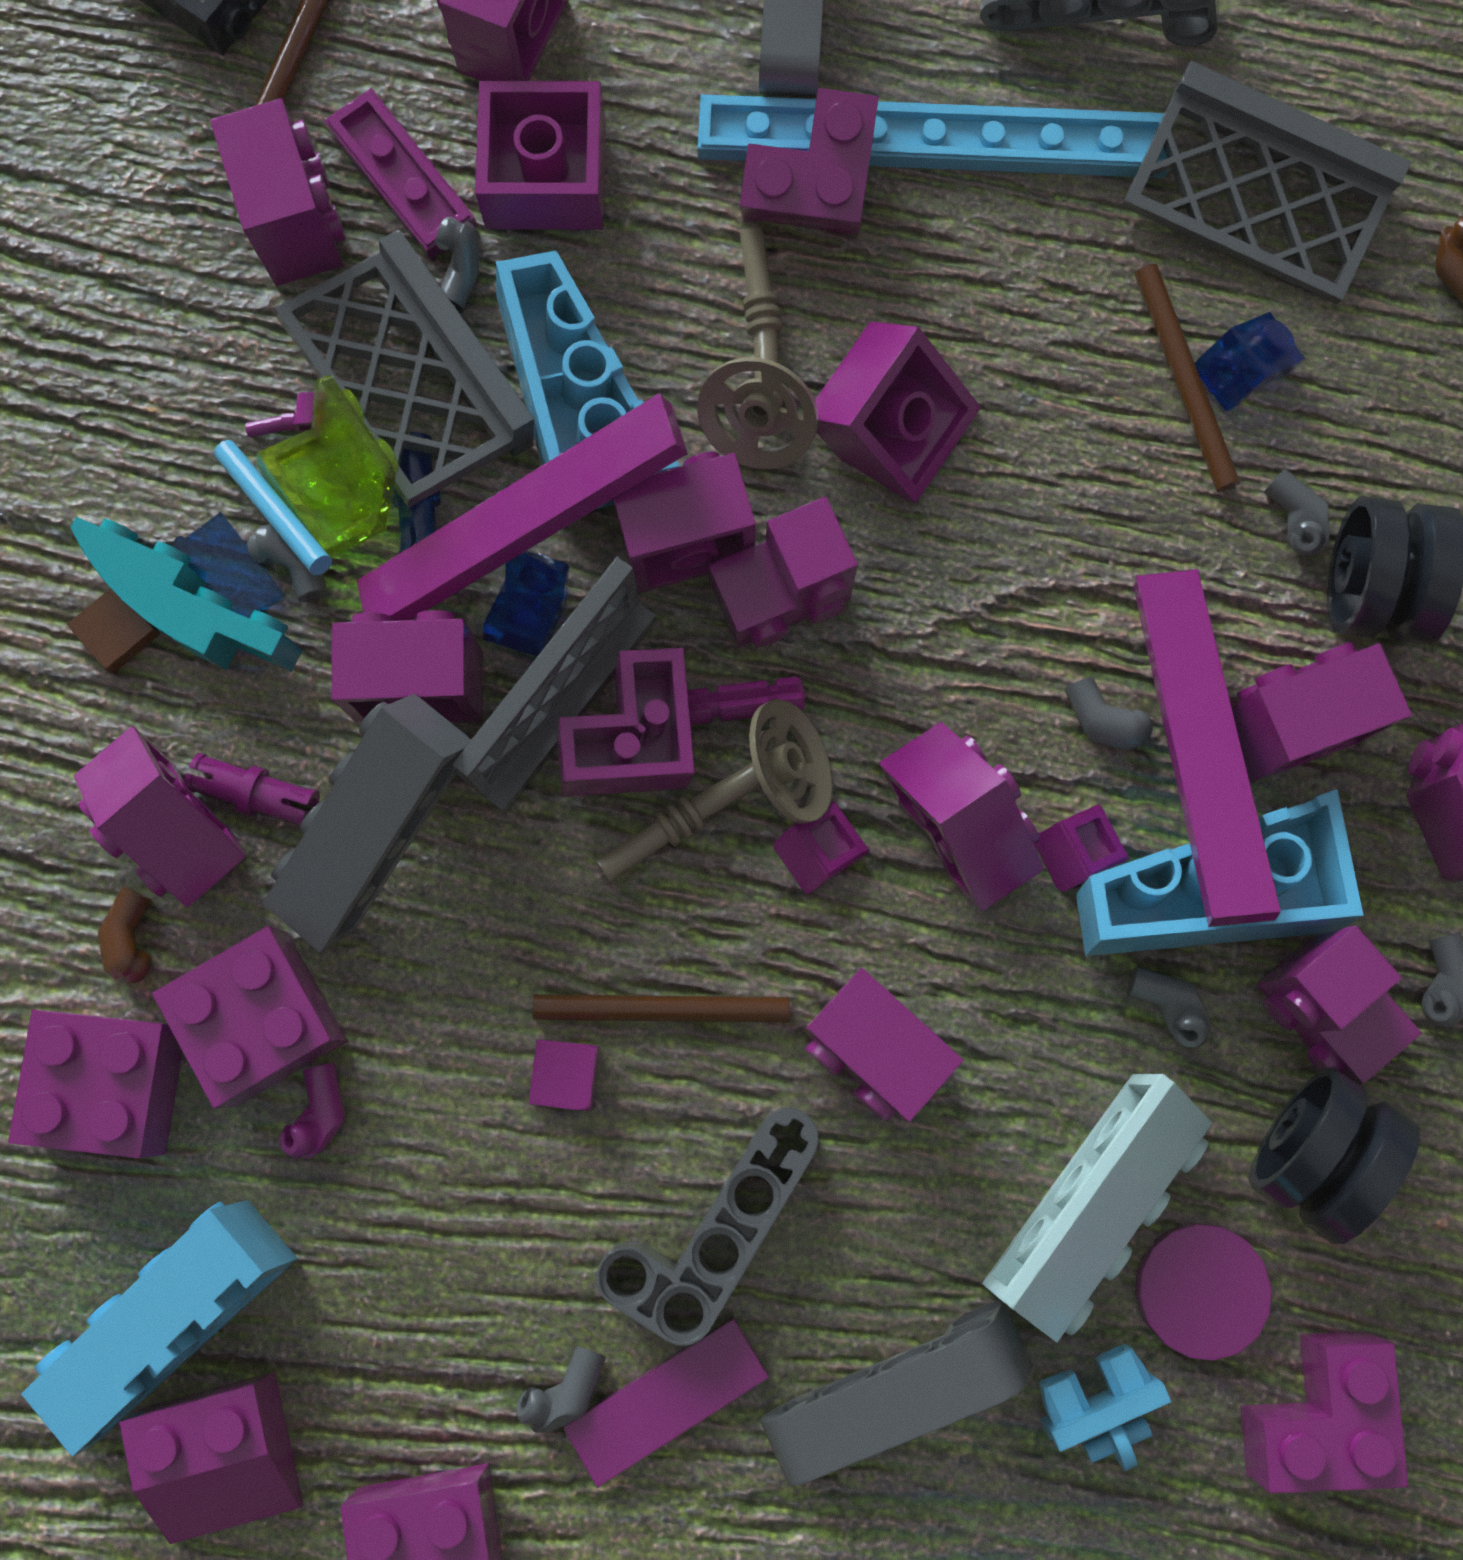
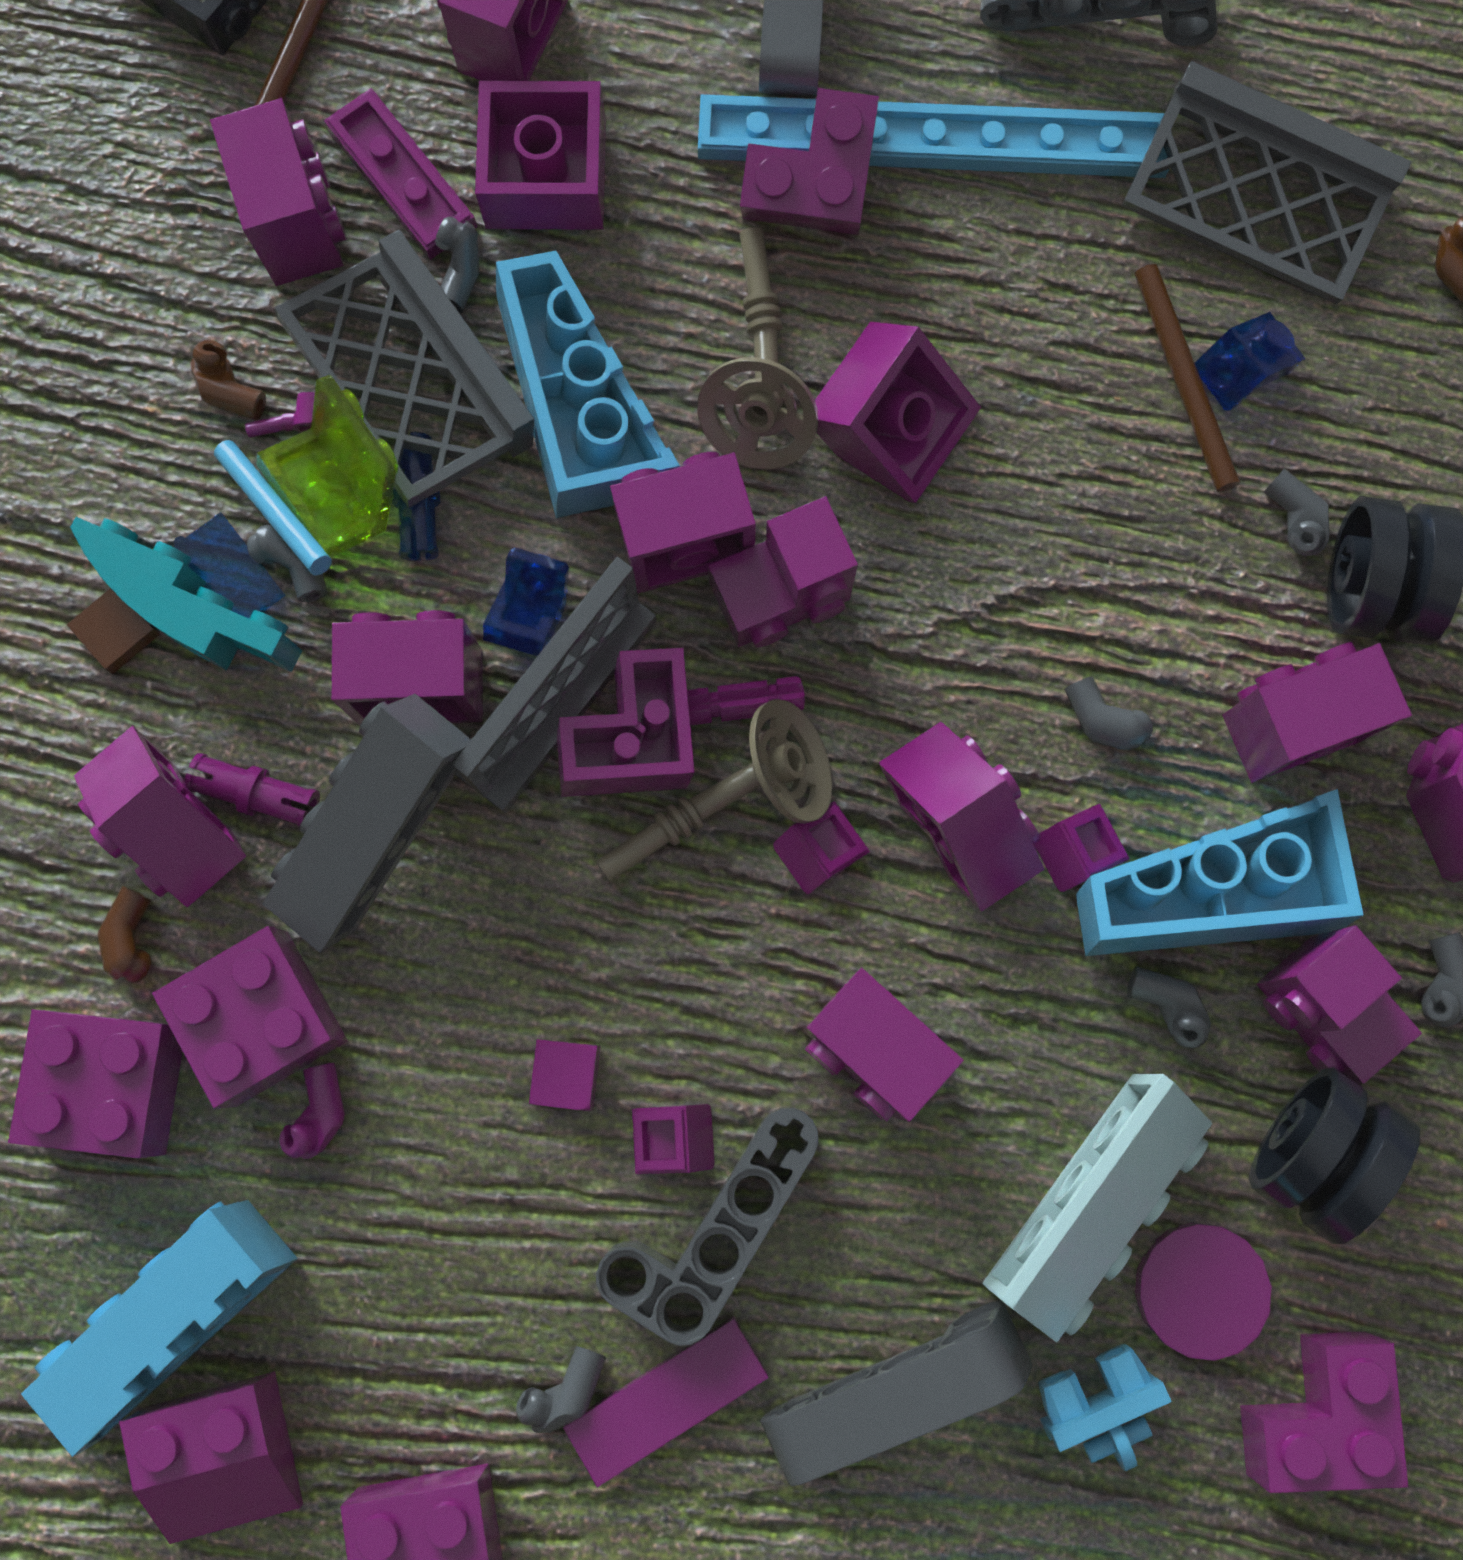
magenta tile [357,393,688,621] -> none
reddish brown bar [533,994,790,1023] -> none
magenta tile [1133,569,1281,927] -> none
none -> reddish brown arm [190,340,266,421]
none -> magenta slope [632,1104,715,1174]

